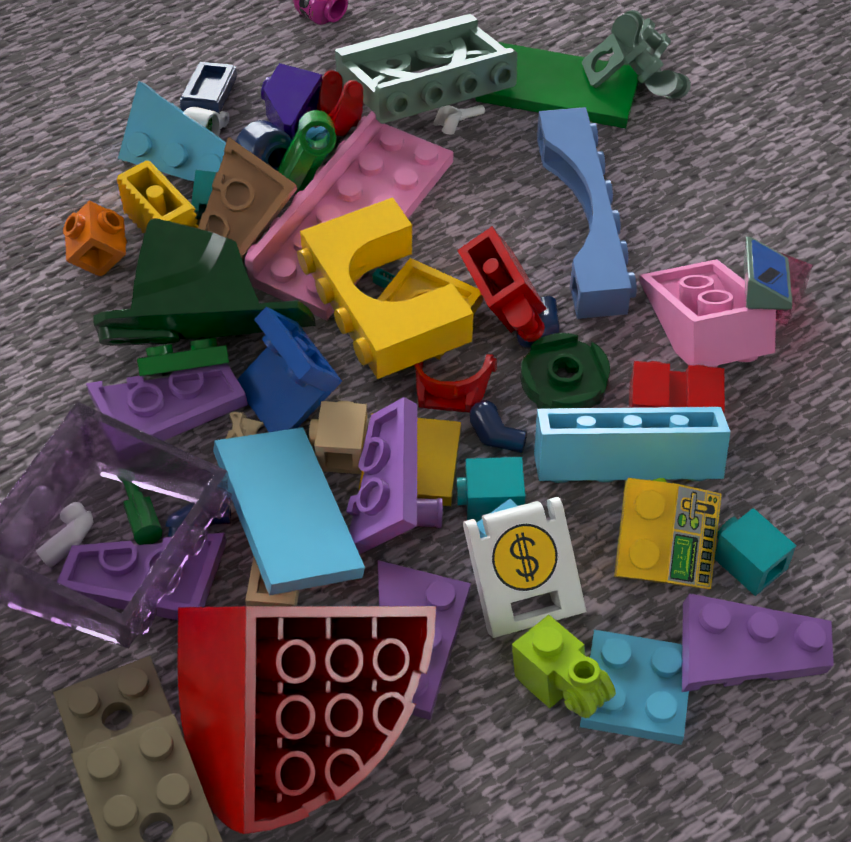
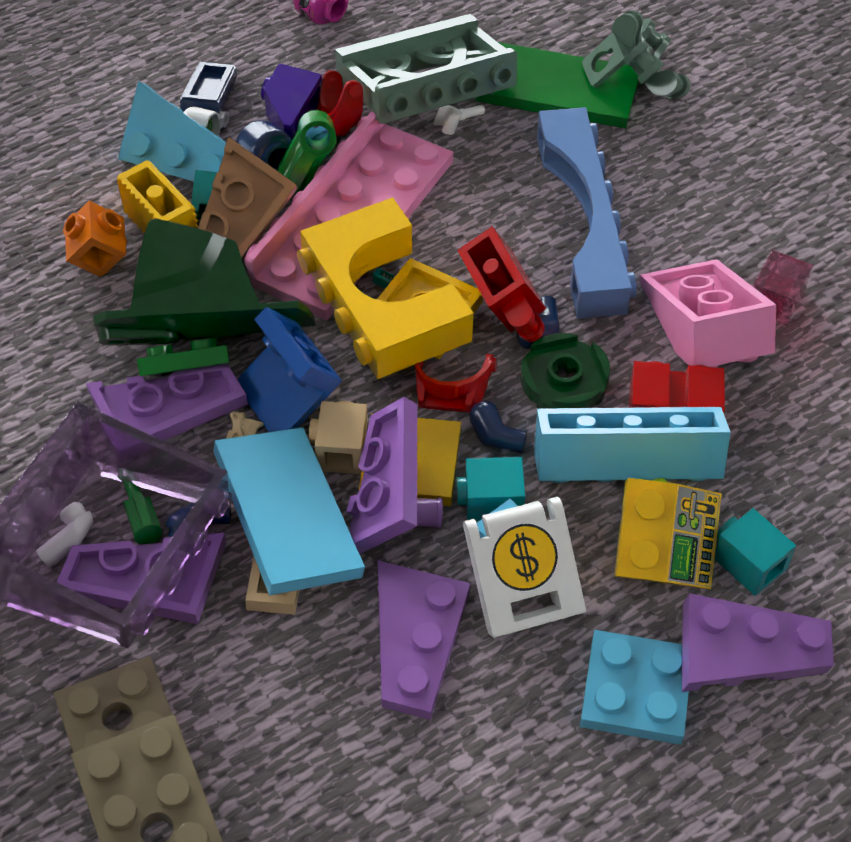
red brick [177,606,436,834] -> none
lime brick [512,614,616,718] -> none
slope [744,236,792,310] -> none

